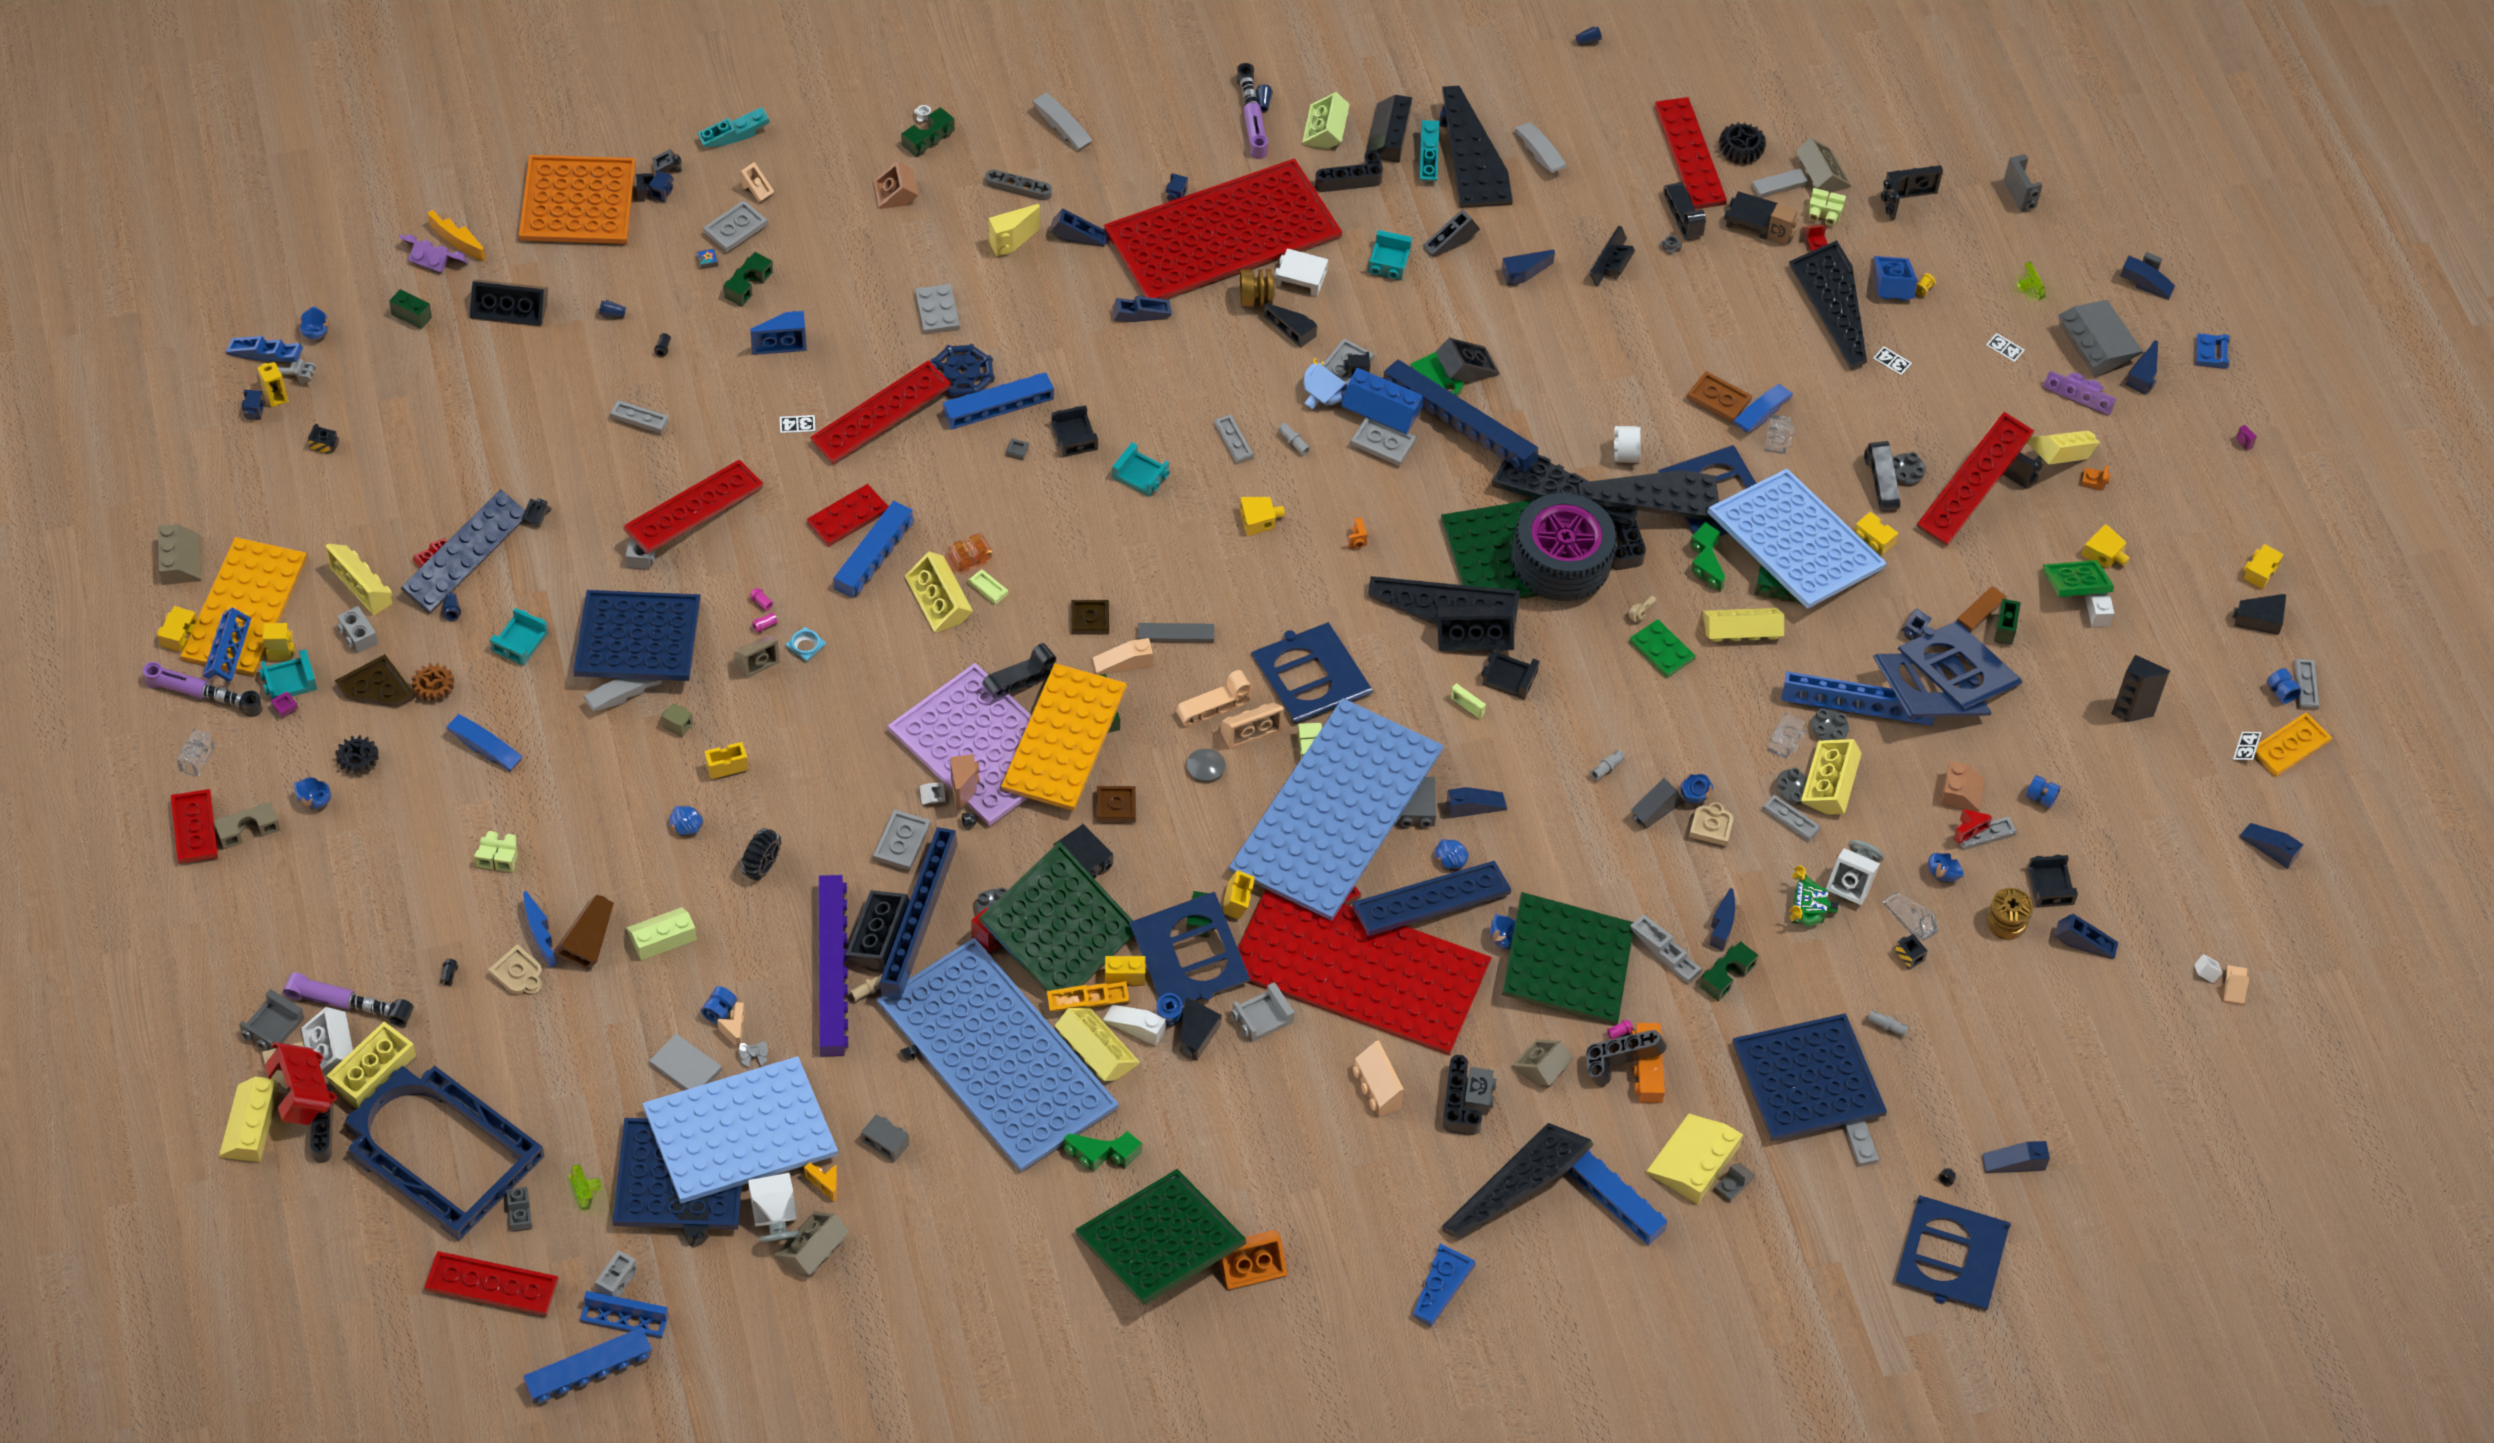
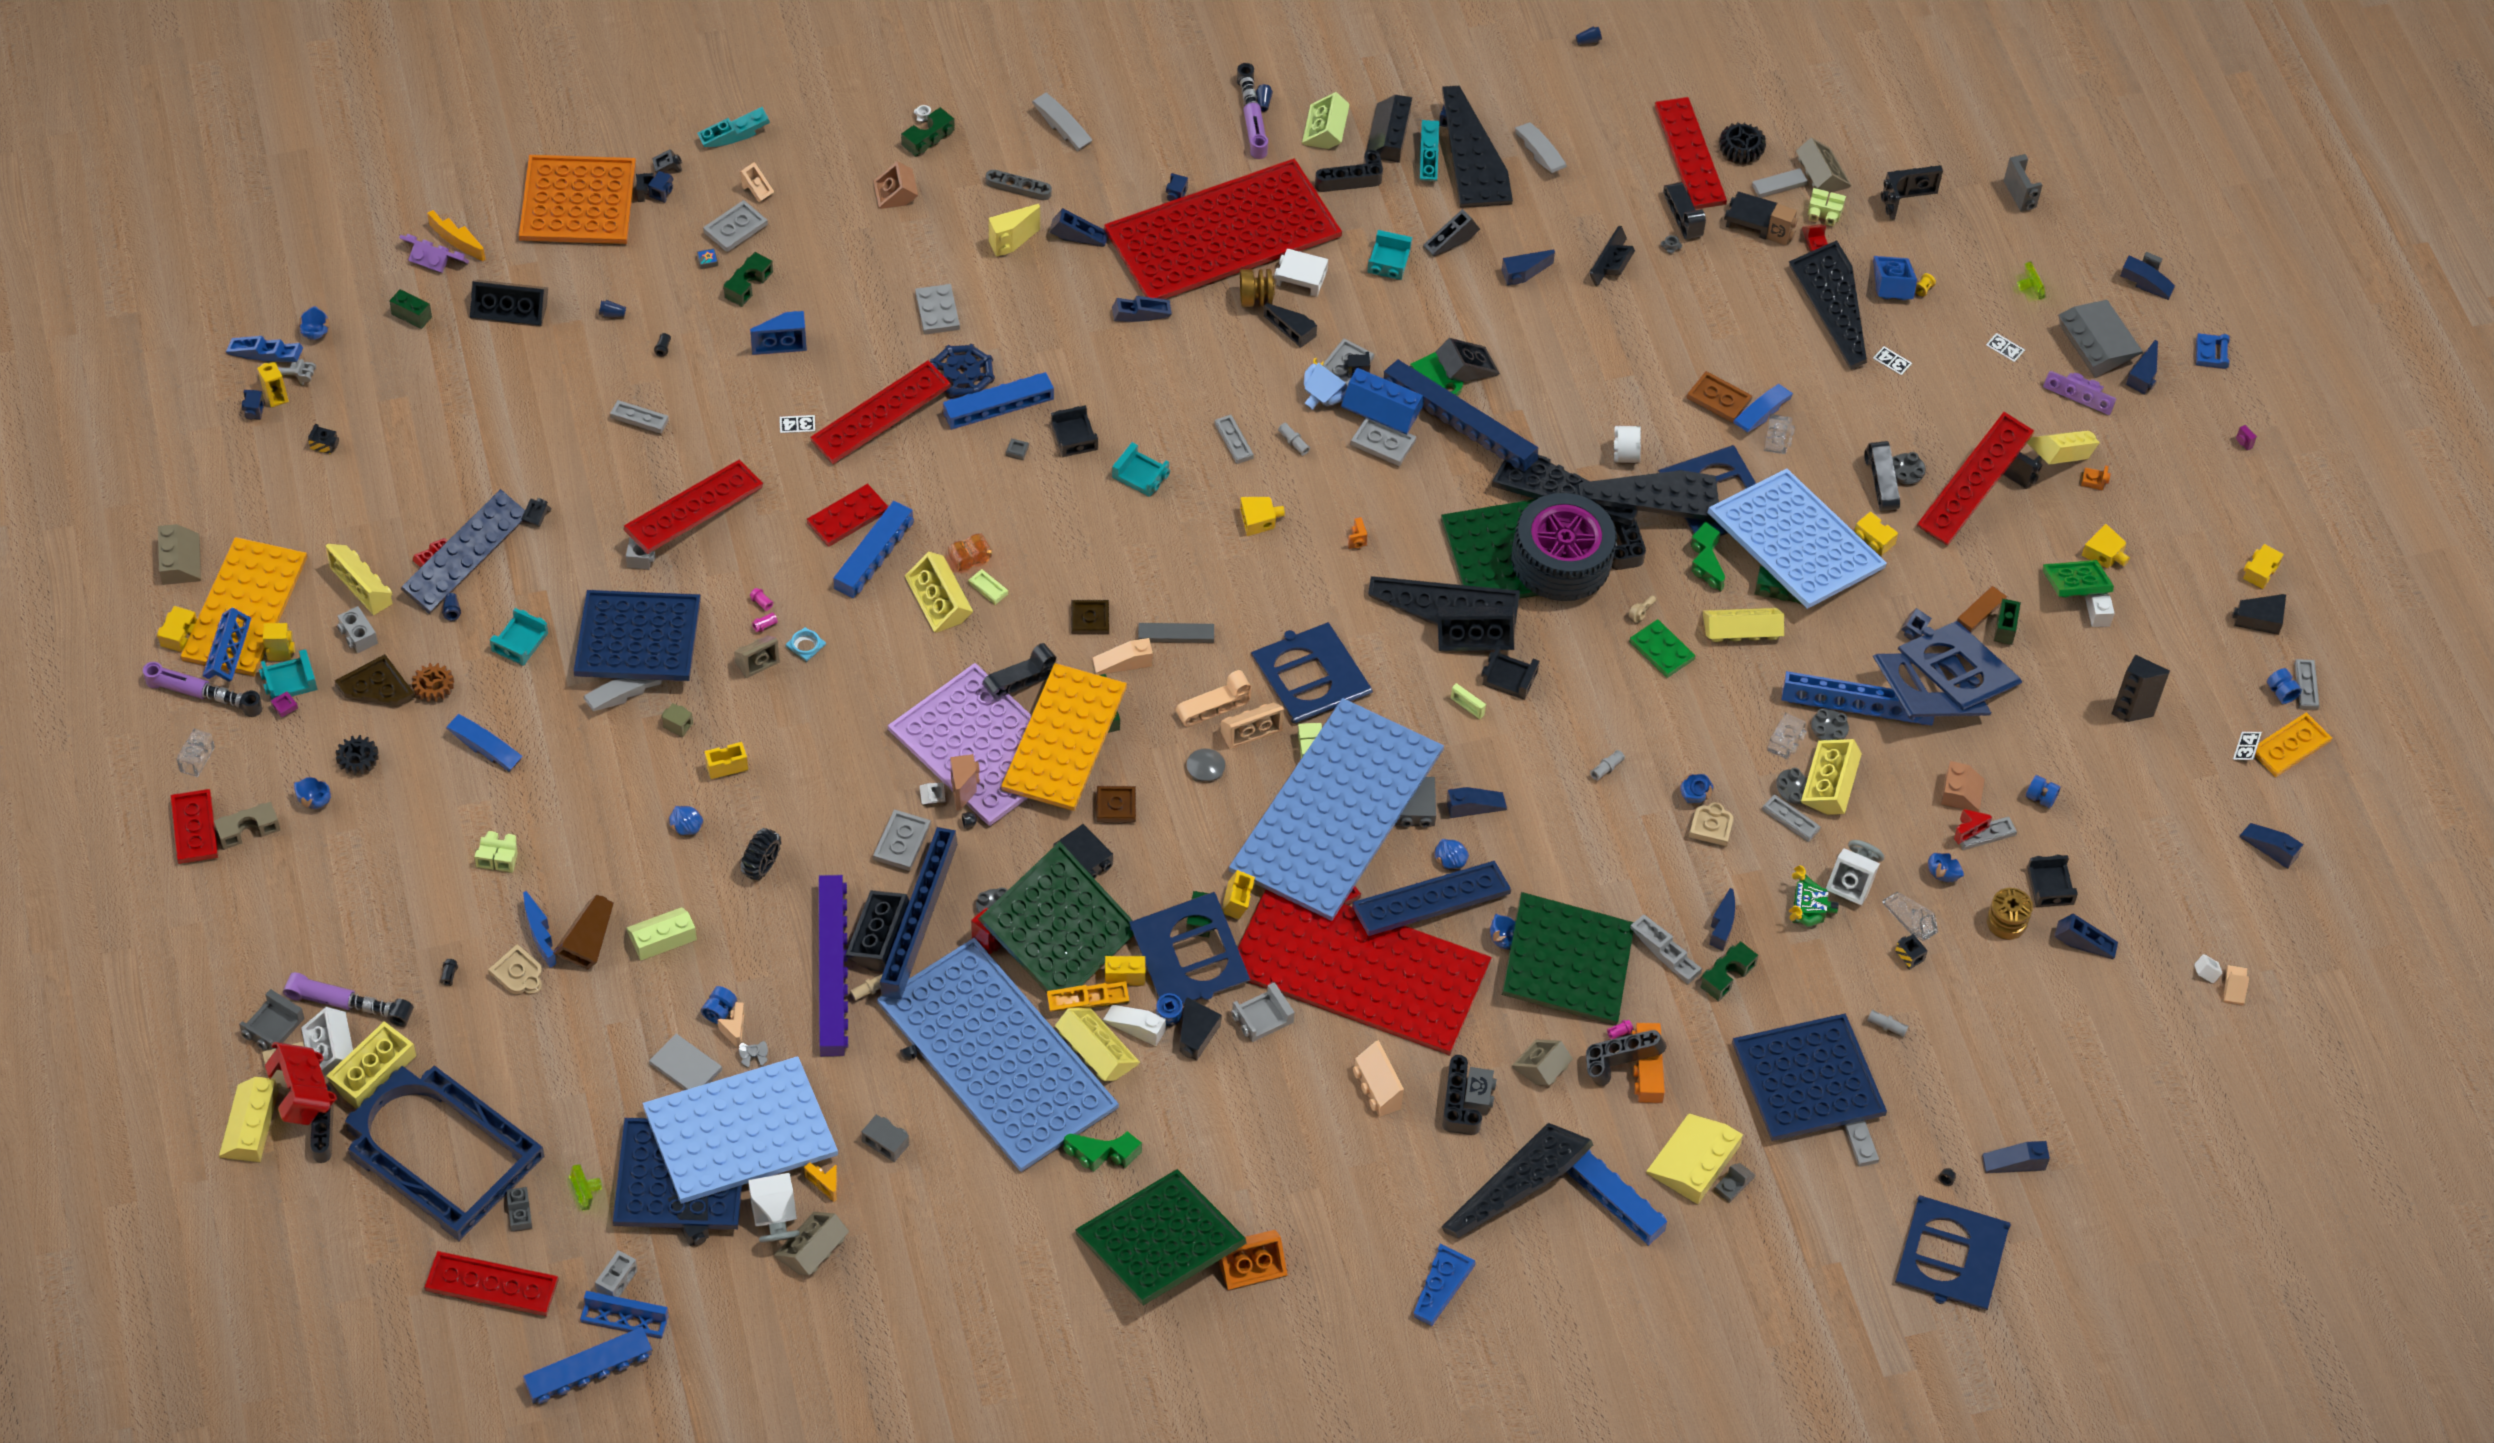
black slope [1631,778,1685,828] -> none

